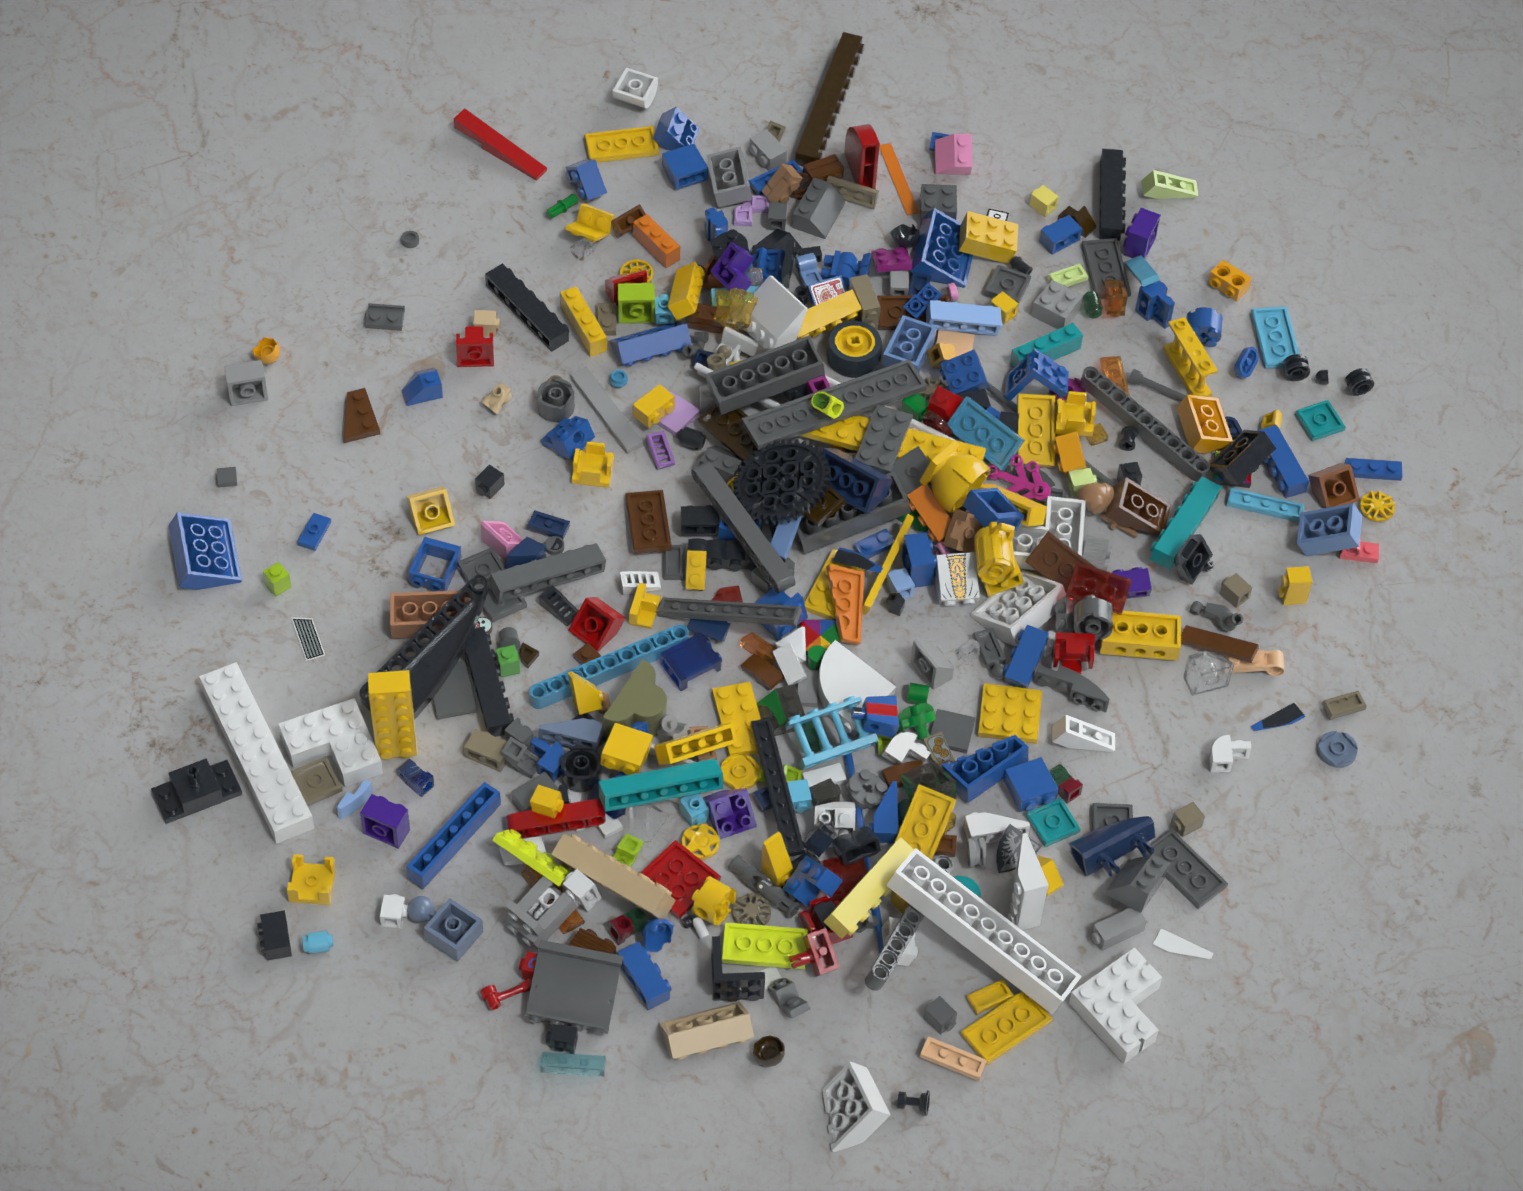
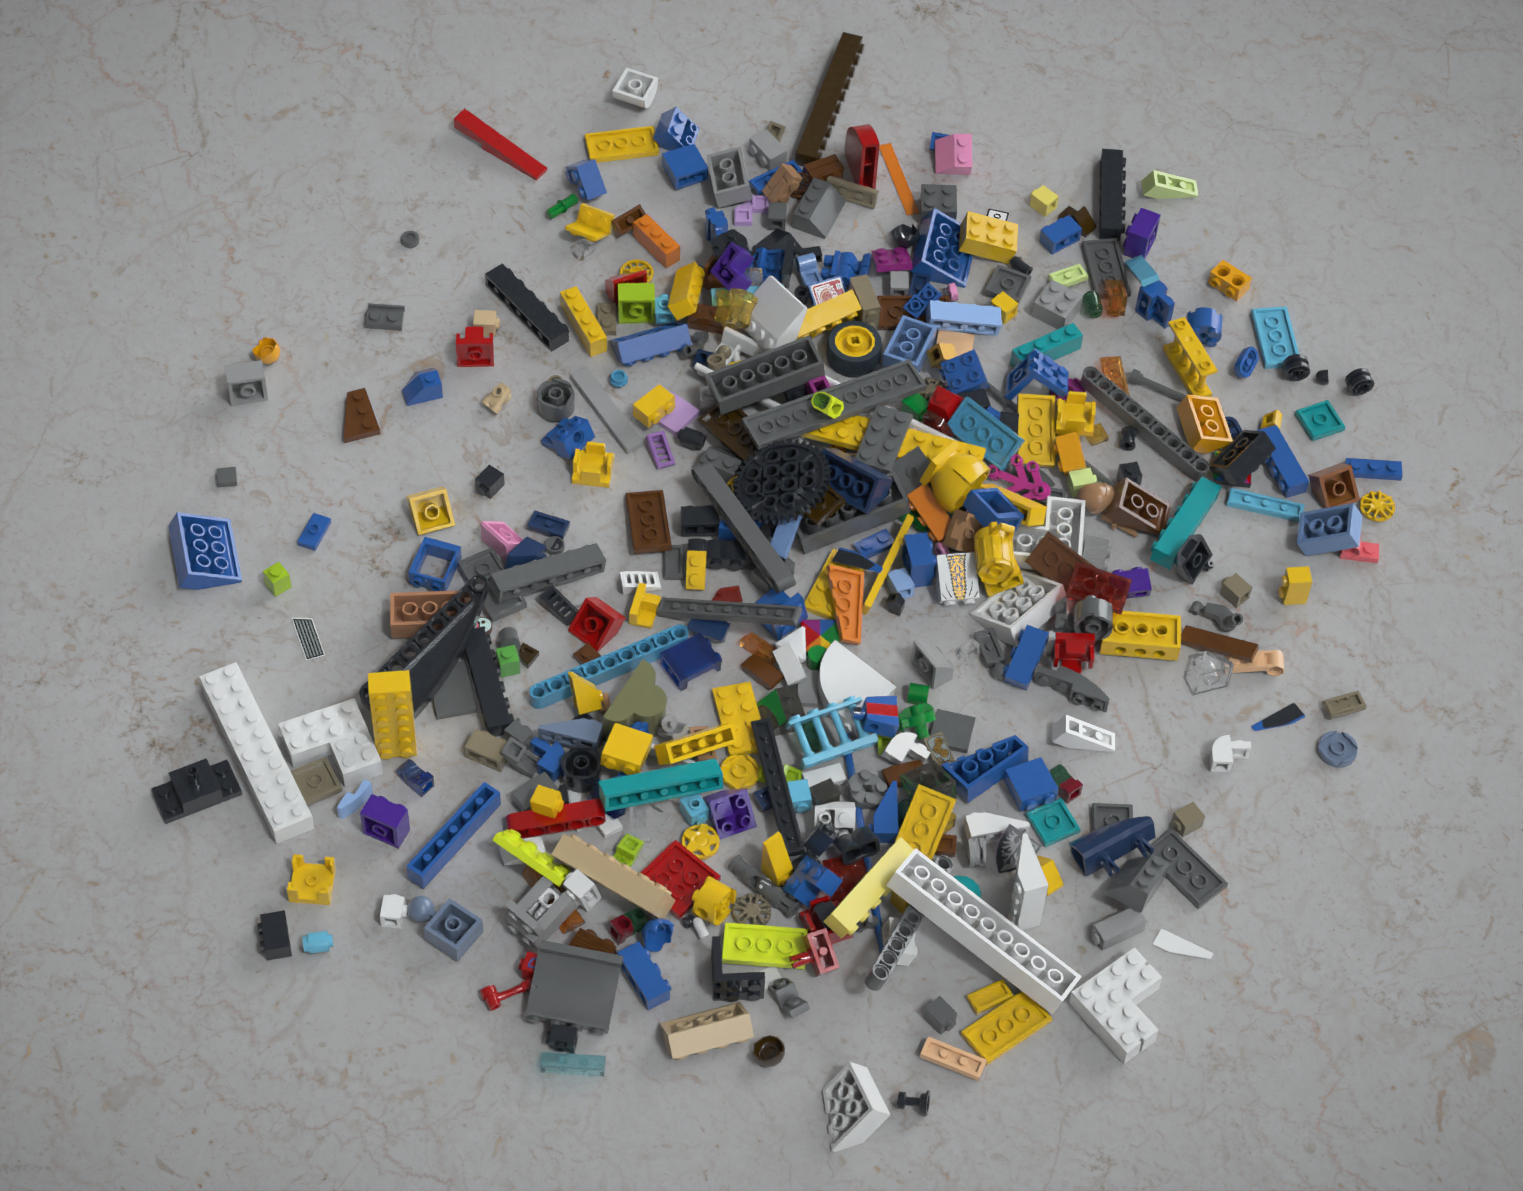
yellow plate [978,683,1042,744] -> none

